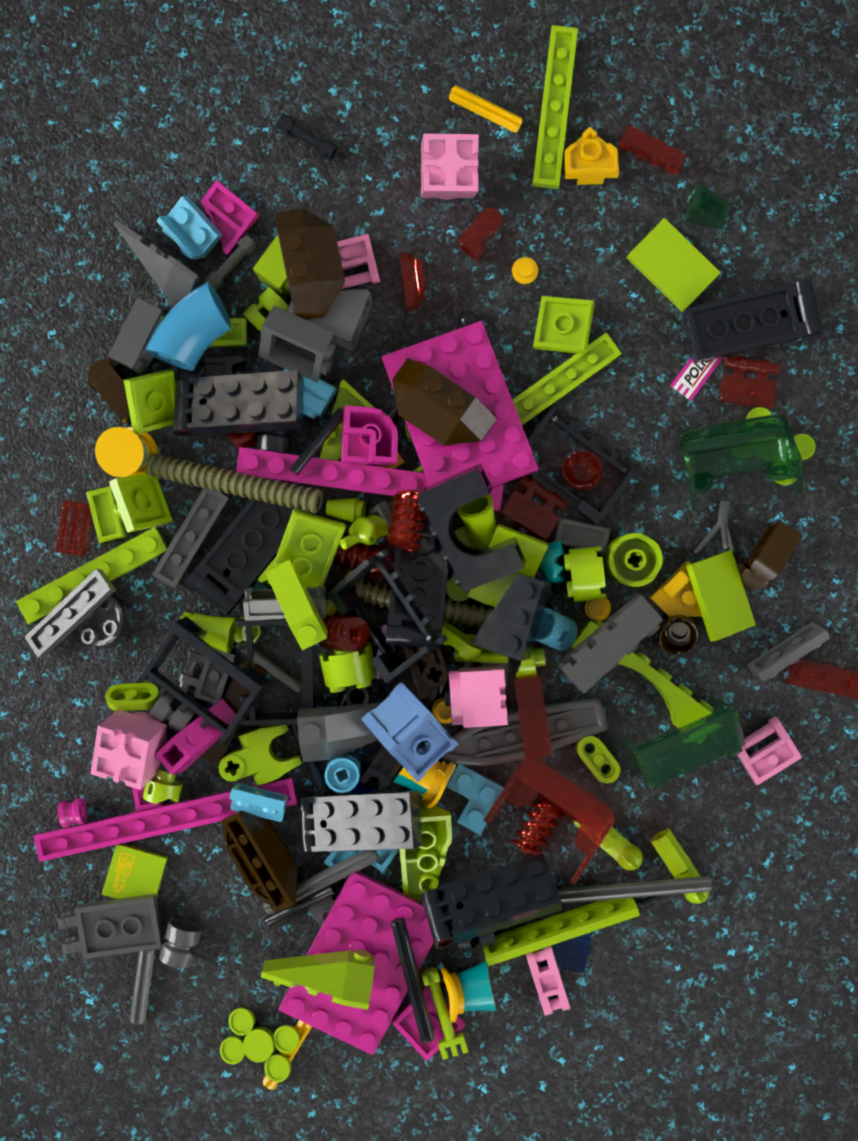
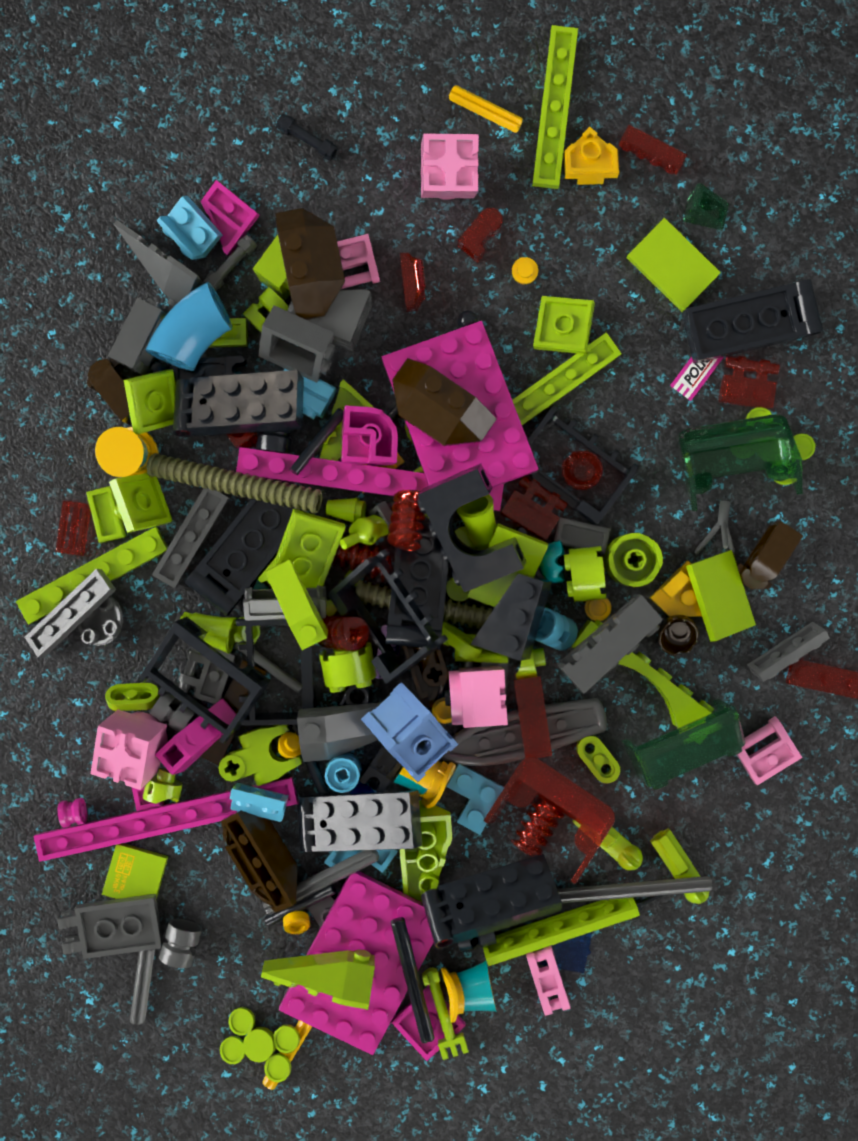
none -> yellow plate [278,732,301,758]
none -> yellow tile [283,911,310,934]

